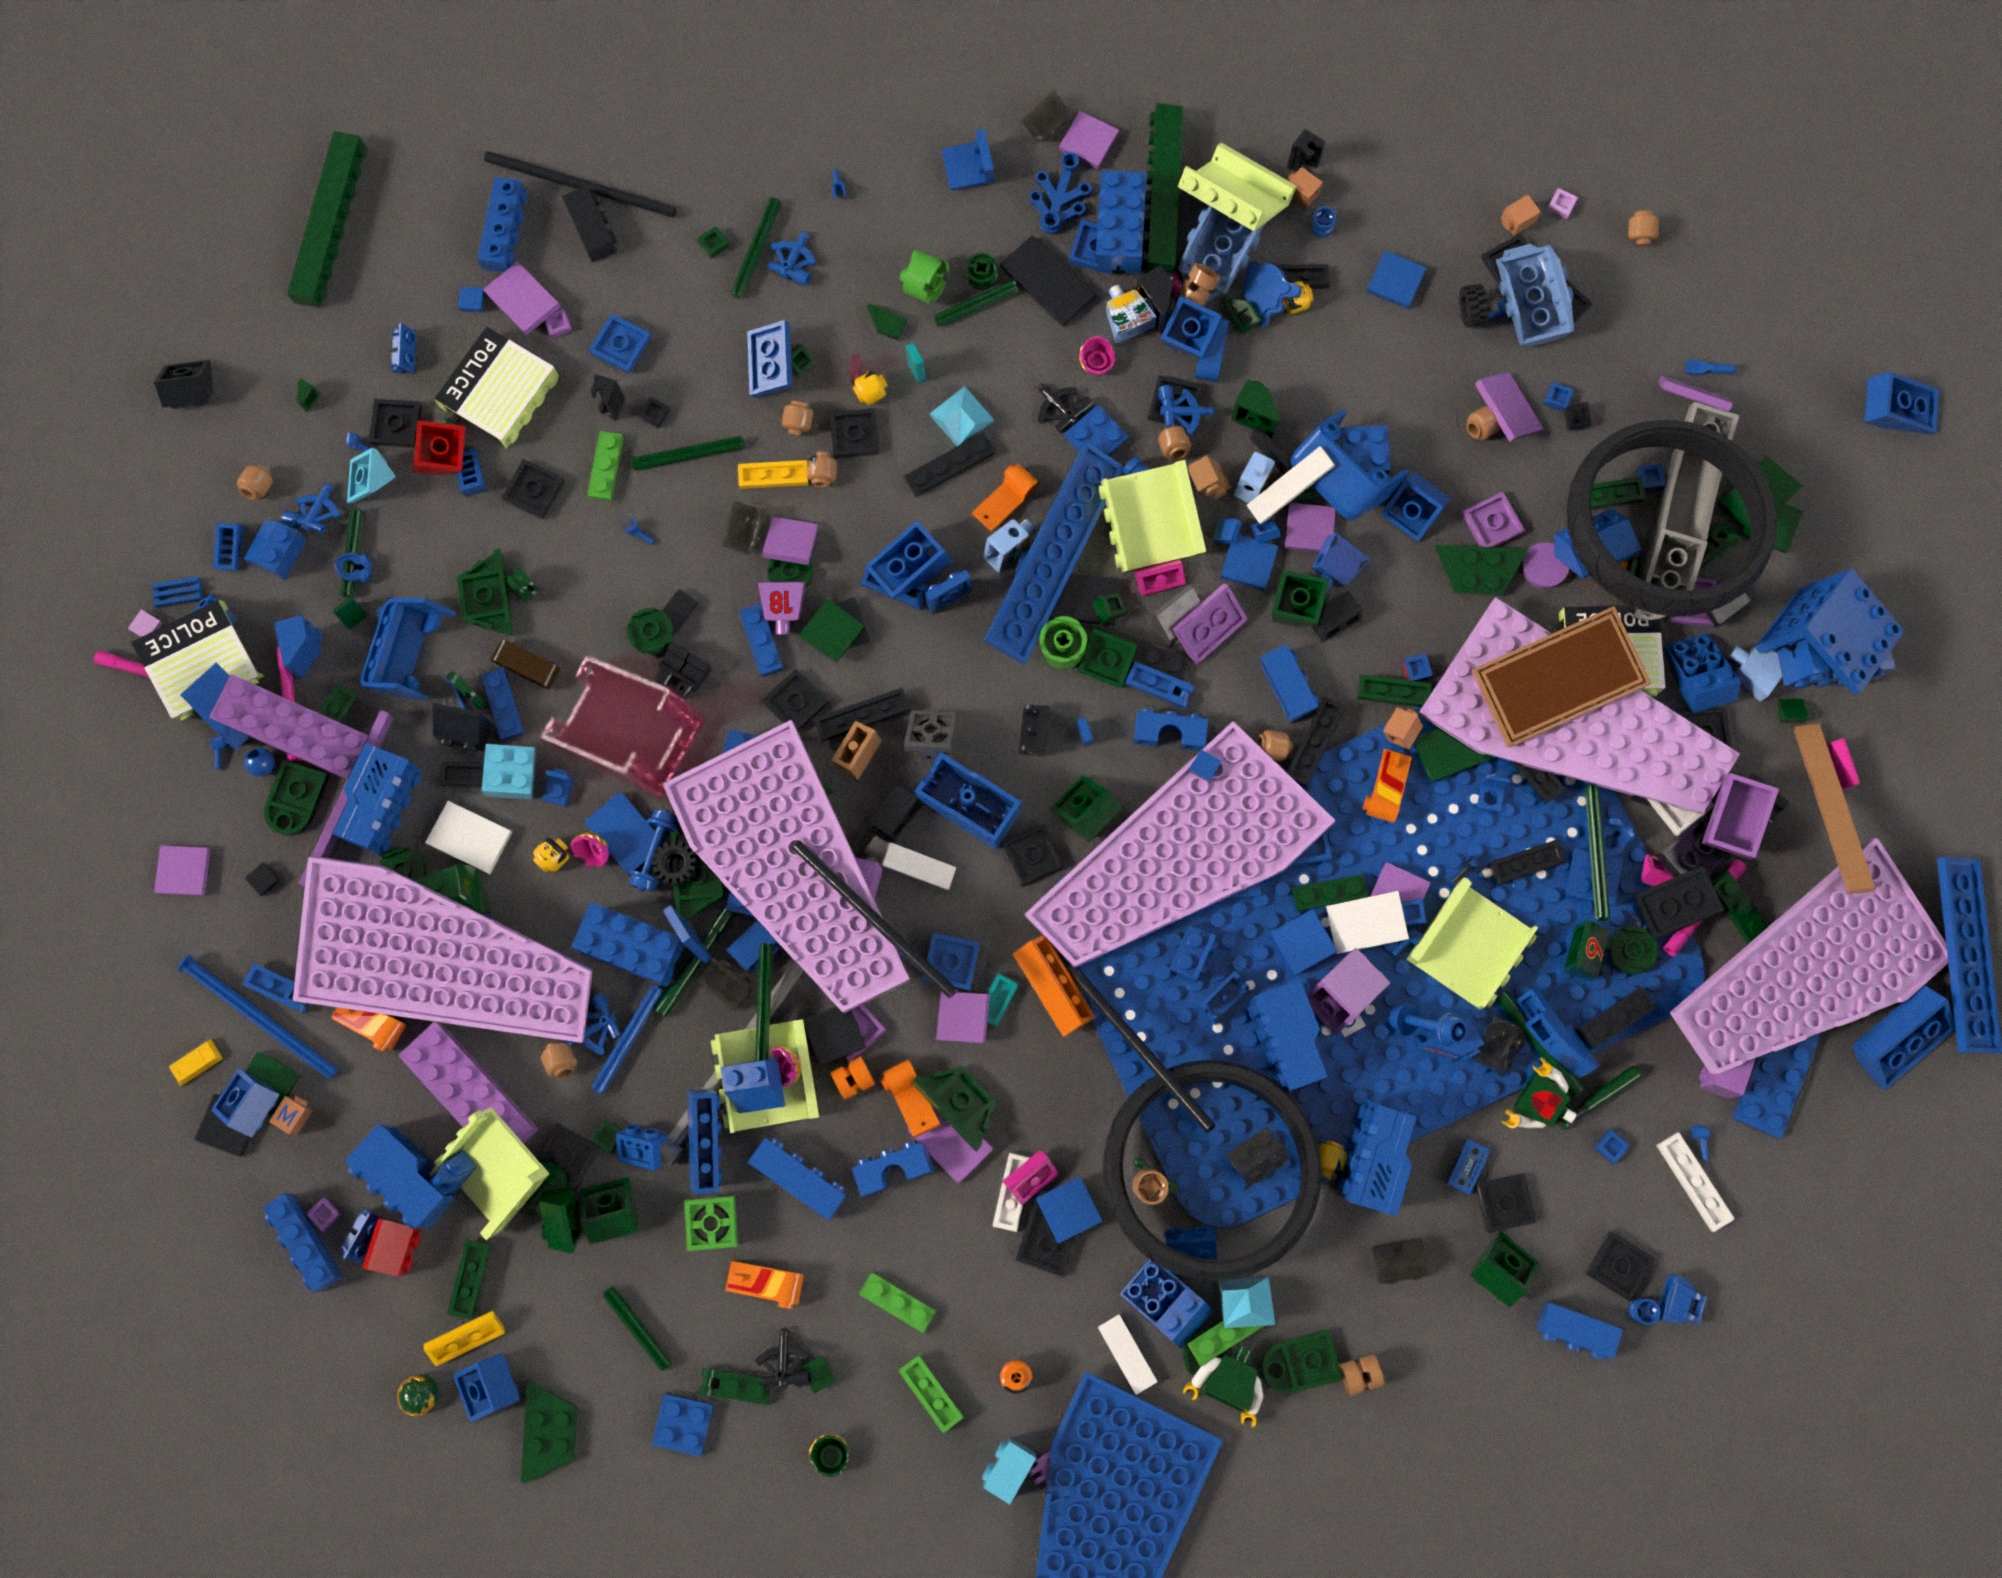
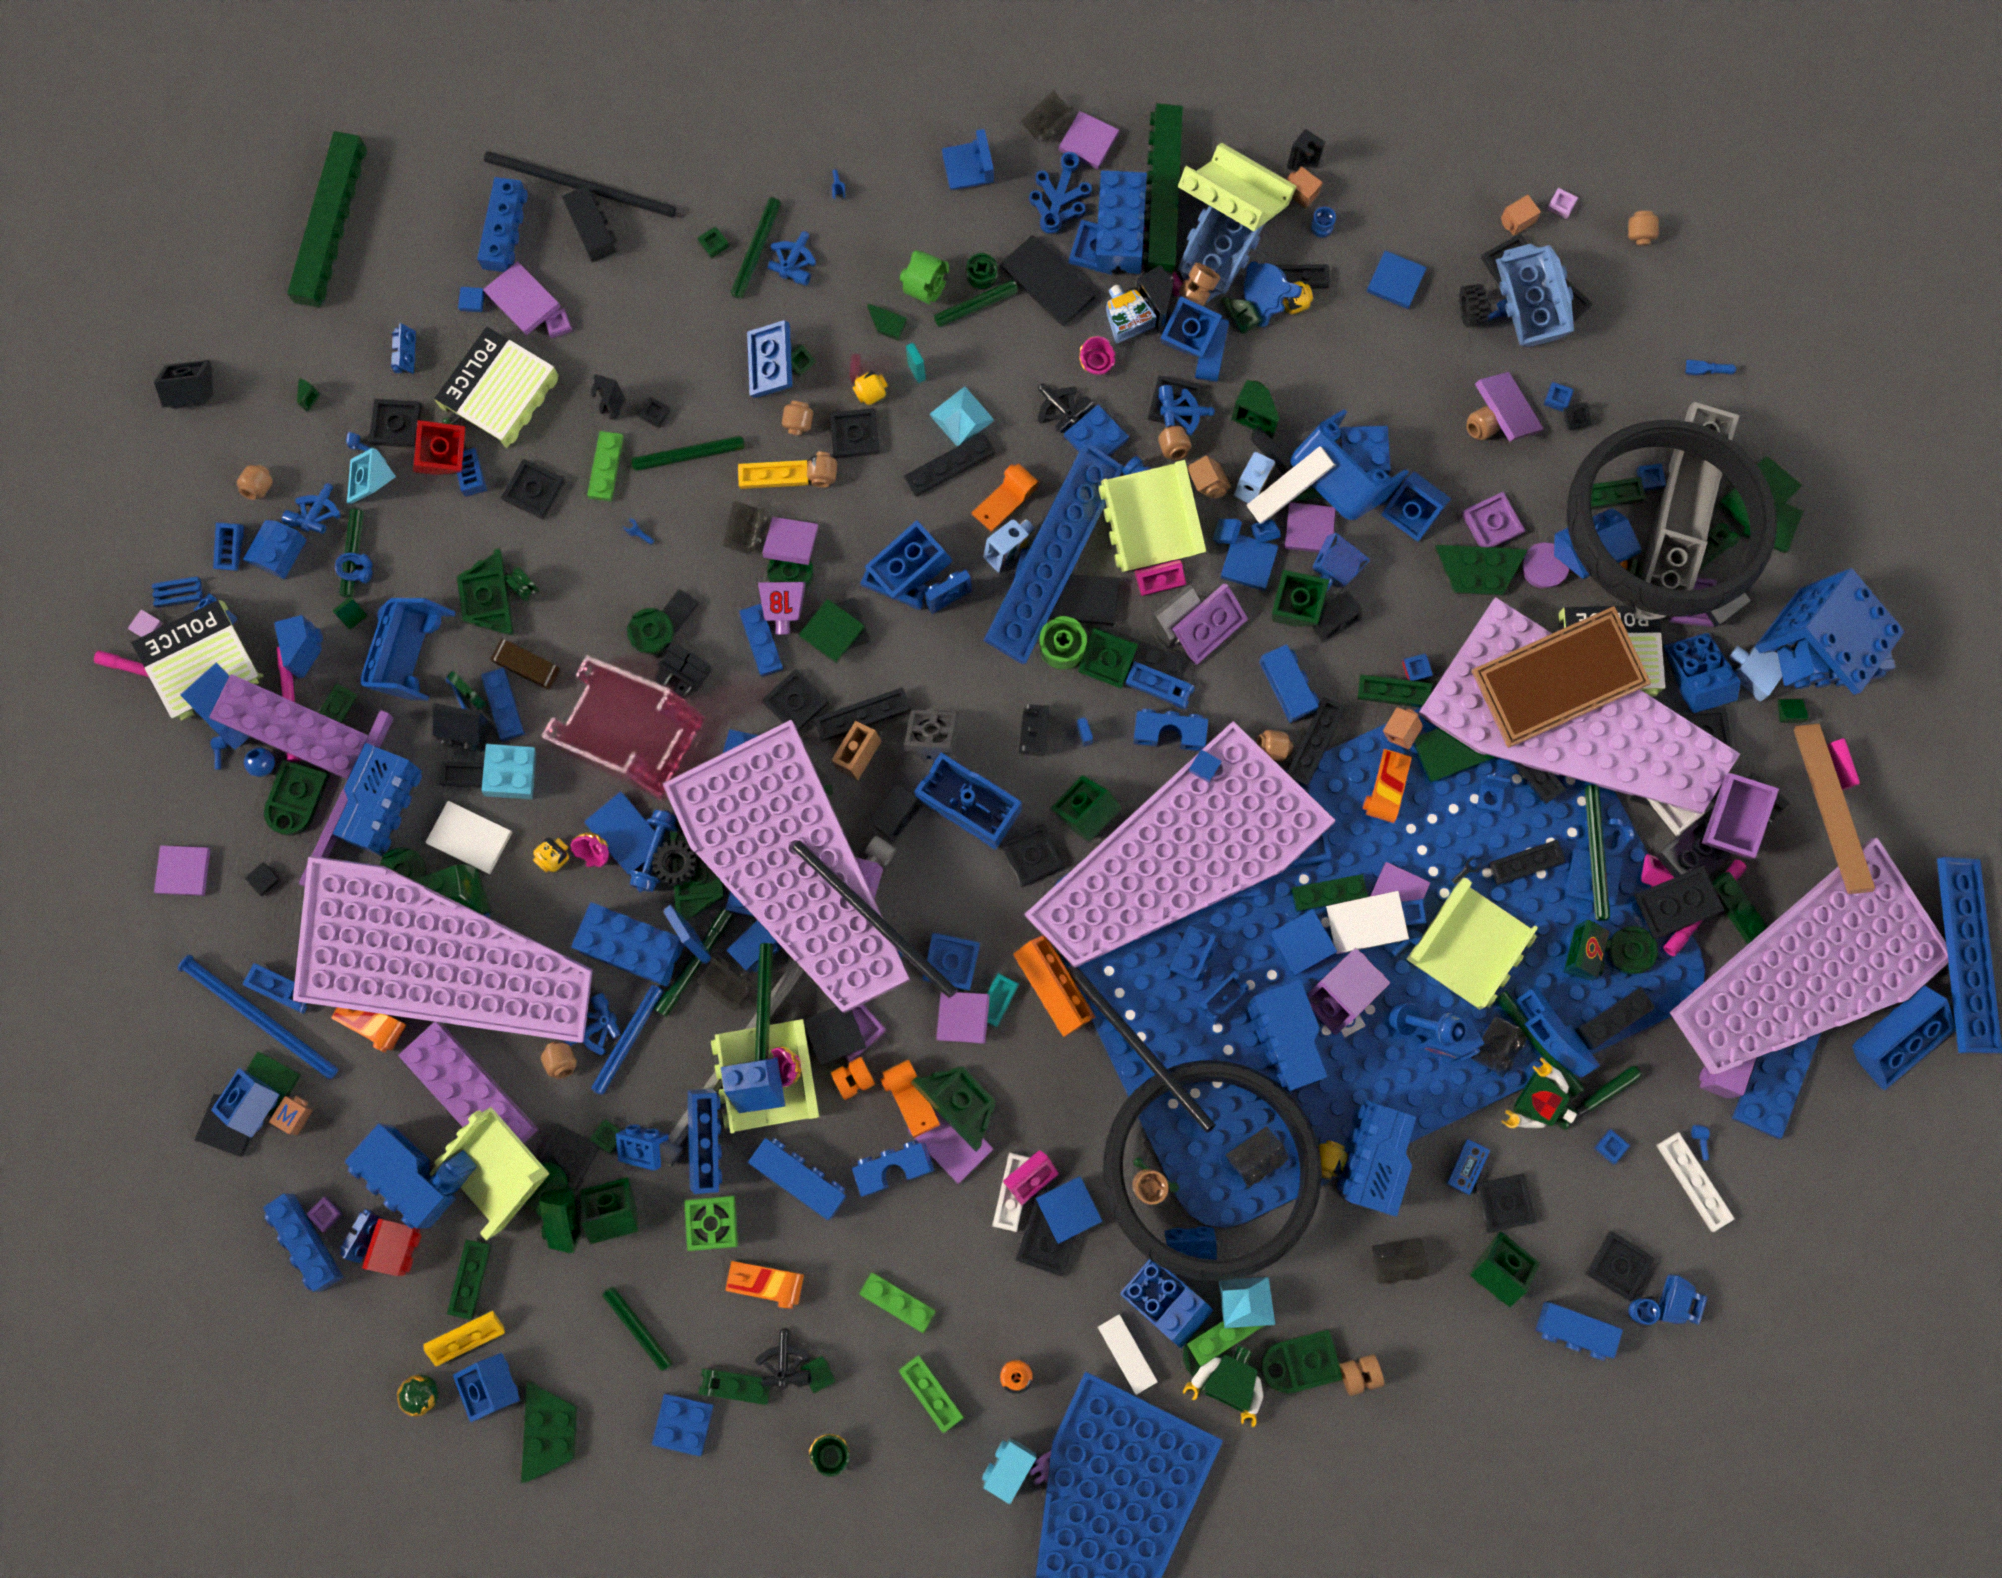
yellow tile [168,1039,223,1087] -> none
blue bracket [542,769,574,807] -> none
blue plate [588,313,652,374] -> none
white tile [881,842,956,890] -> none
dark green slope [1093,592,1127,623] -> none
medium lavender tile [1658,375,1733,412] -> none
blue slope [1865,371,1940,434] -> none

